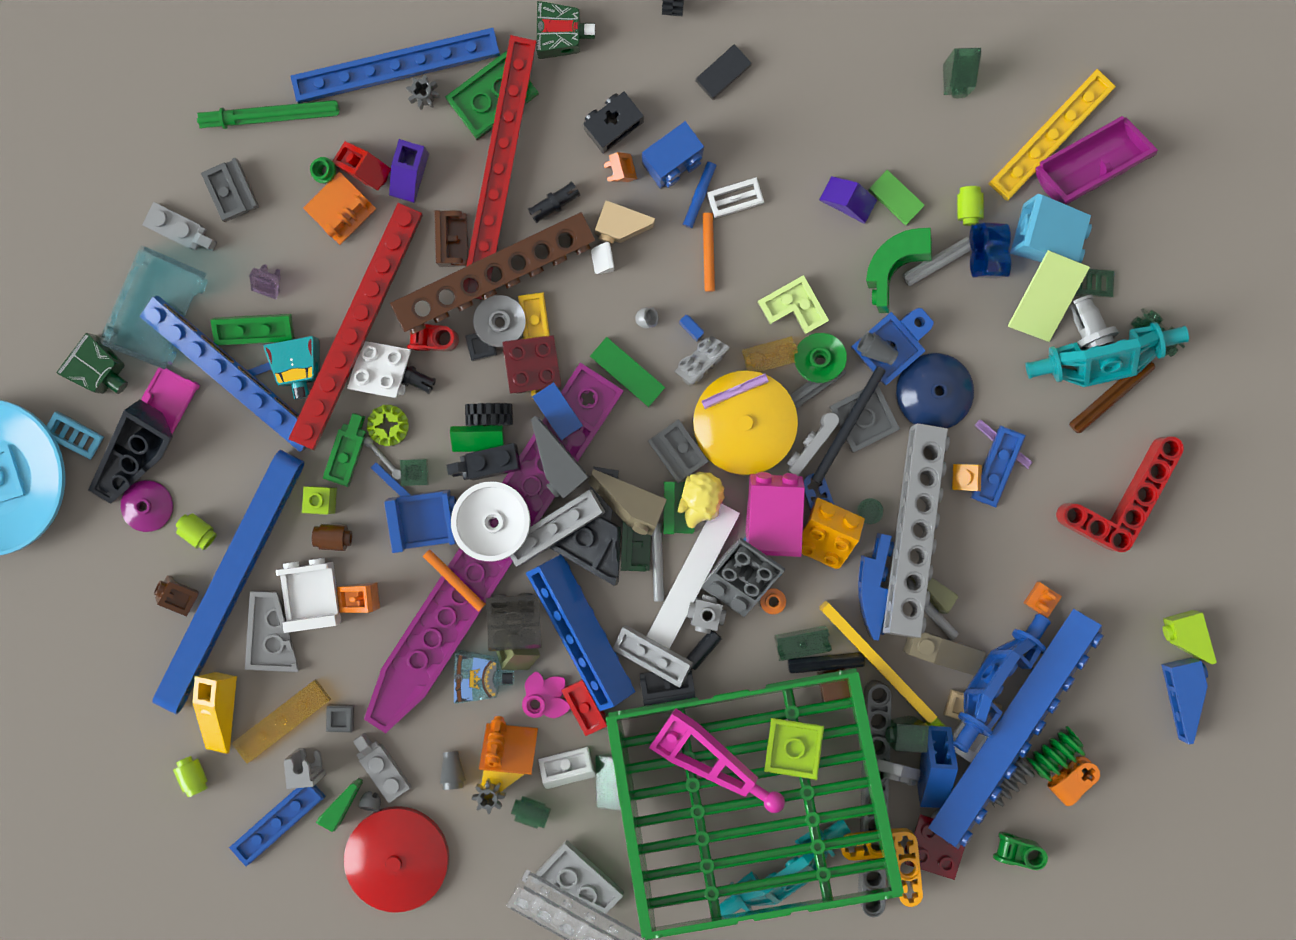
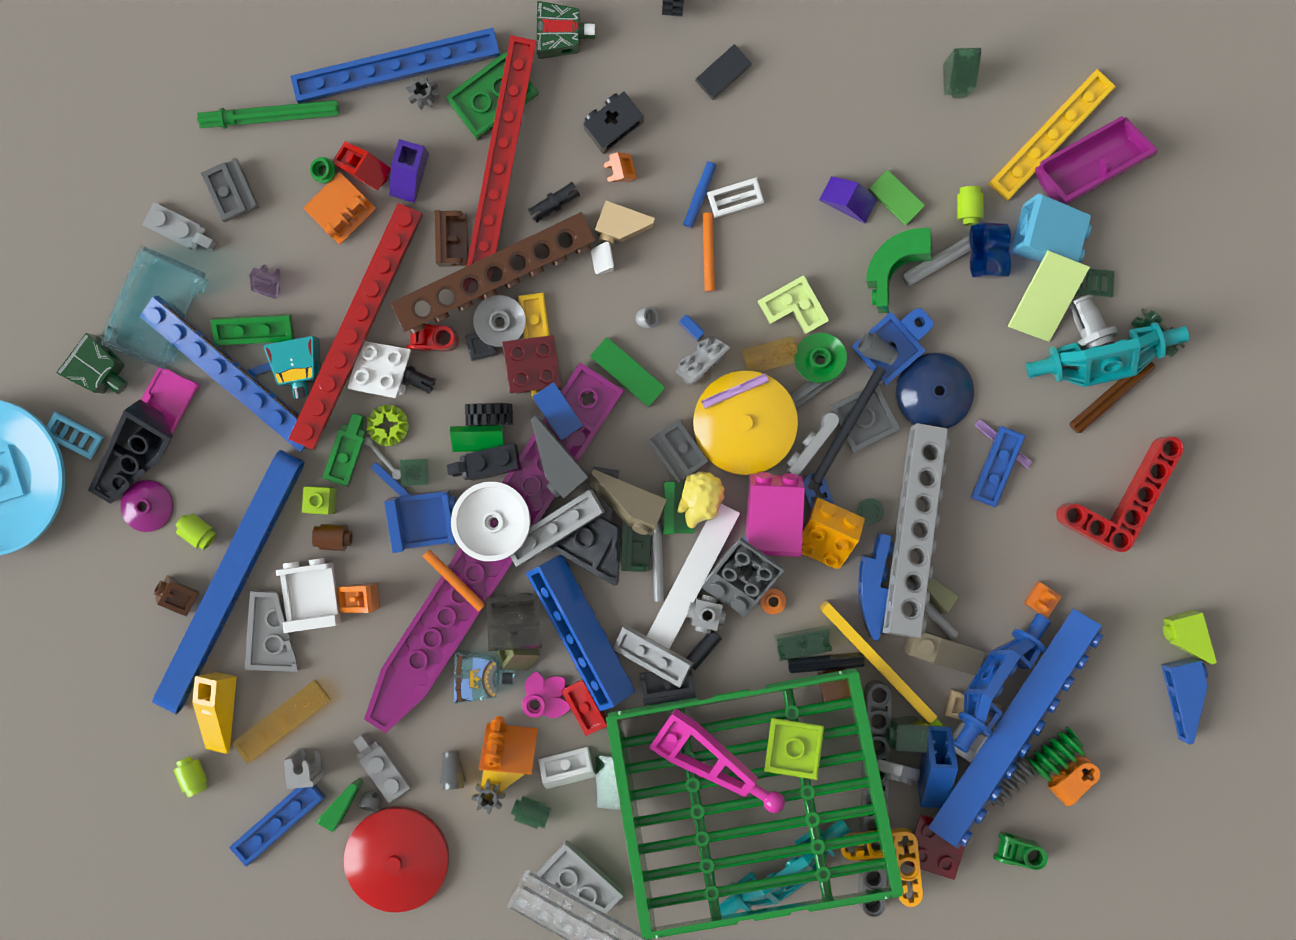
dark grey tile [326,704,354,733] -> none
blue brick [642,121,704,189] -> none
light orange plate [952,464,982,491] -> none

